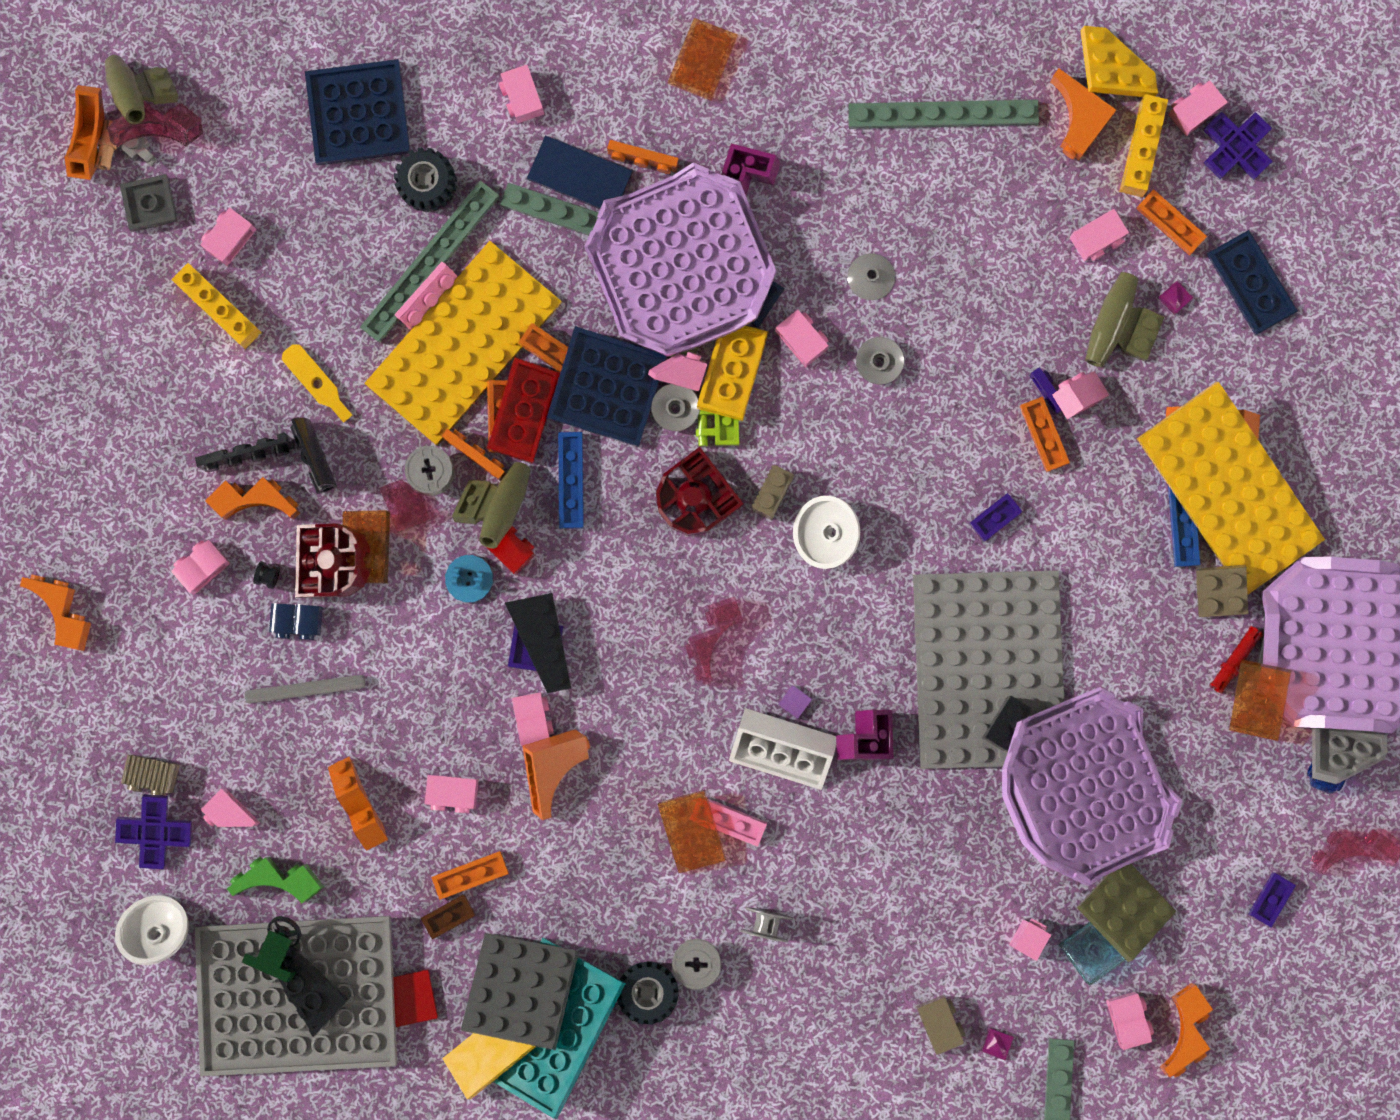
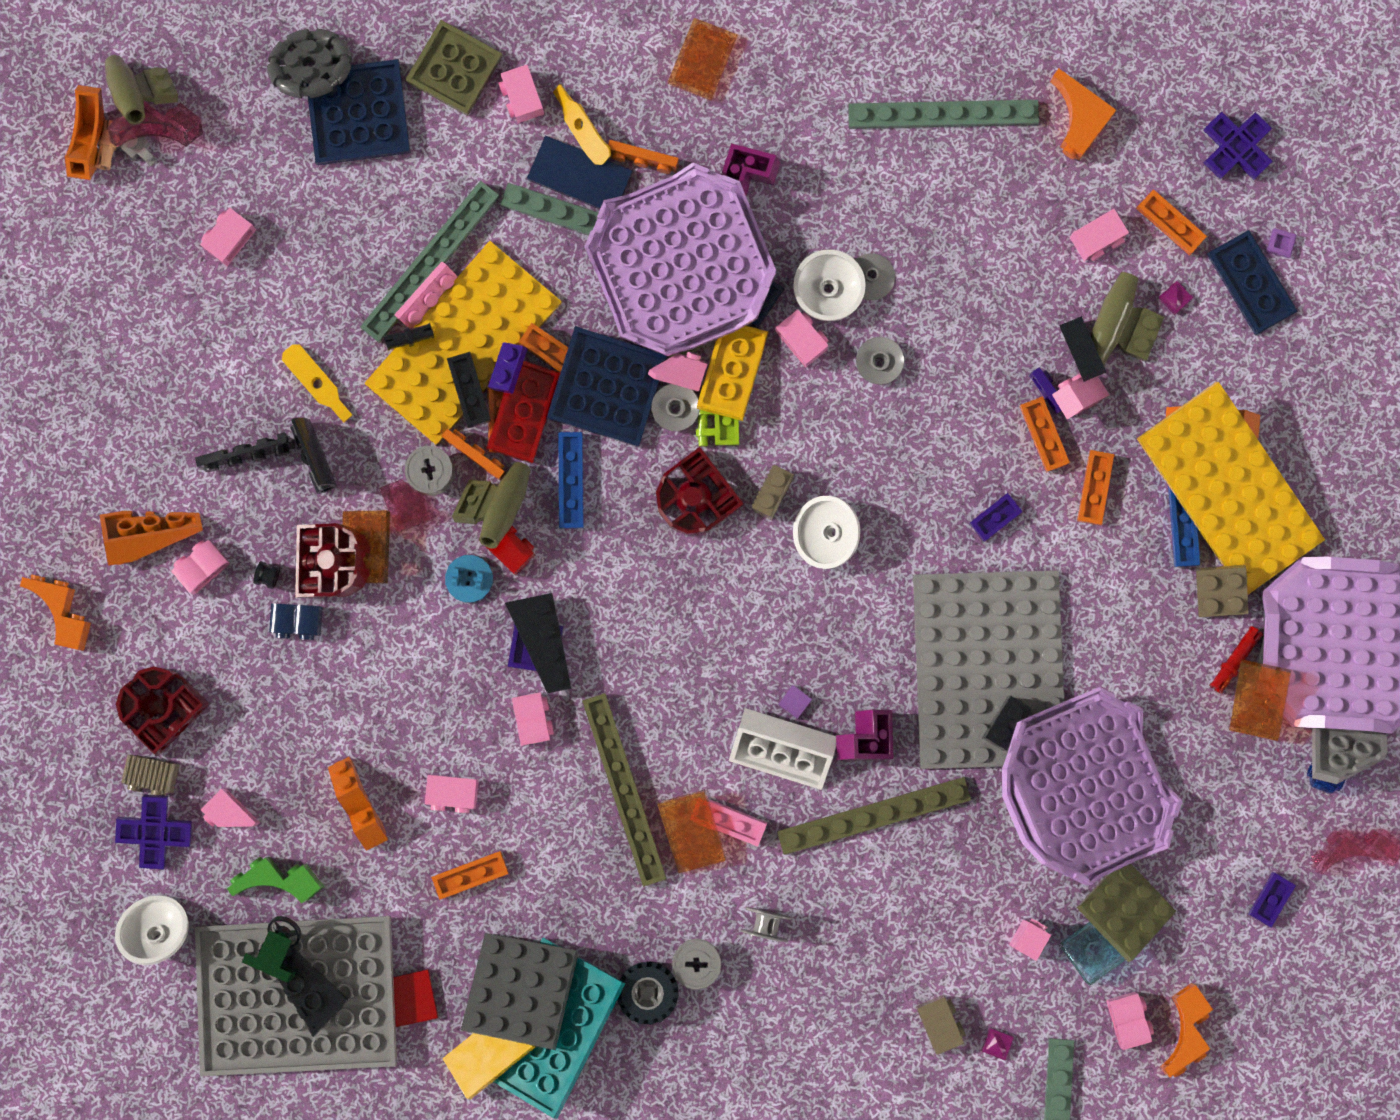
dark grey plate [120,174,178,232] -> none
yellow brick [171,263,262,349] -> none
orange arch [205,477,300,520] -> none
light grey axle [245,675,365,704] -> none
black wheel [394,147,457,212] -> none
reddish brown plate [421,894,476,940] -> none
orange arch [522,729,590,820] -> none
clear pink arch [685,596,743,685] -> none
yellow plate [1081,26,1158,97] -> none
yellow brick [1119,94,1168,197] -> none
bright pink piece [1168,80,1228,136] -> none
none -> orange wedge [99,511,203,566]
none -> dark red connector [115,666,210,756]
none -> dark grey plate [267,28,352,98]
none -> black pin [384,323,434,351]
none -> olive plate [405,20,503,116]
none -> black plate [447,352,491,428]
none -> dark purple plate [488,342,527,394]
none -> yellow piece [553,84,611,165]
none -> olive plate [582,693,667,887]
none -> olive plate [777,777,971,855]
none -> white dish [793,250,865,321]
none -> black tile [1059,316,1106,382]
none -> orange plate [1077,450,1114,526]
none -> medium lavender tile [1266,228,1297,259]

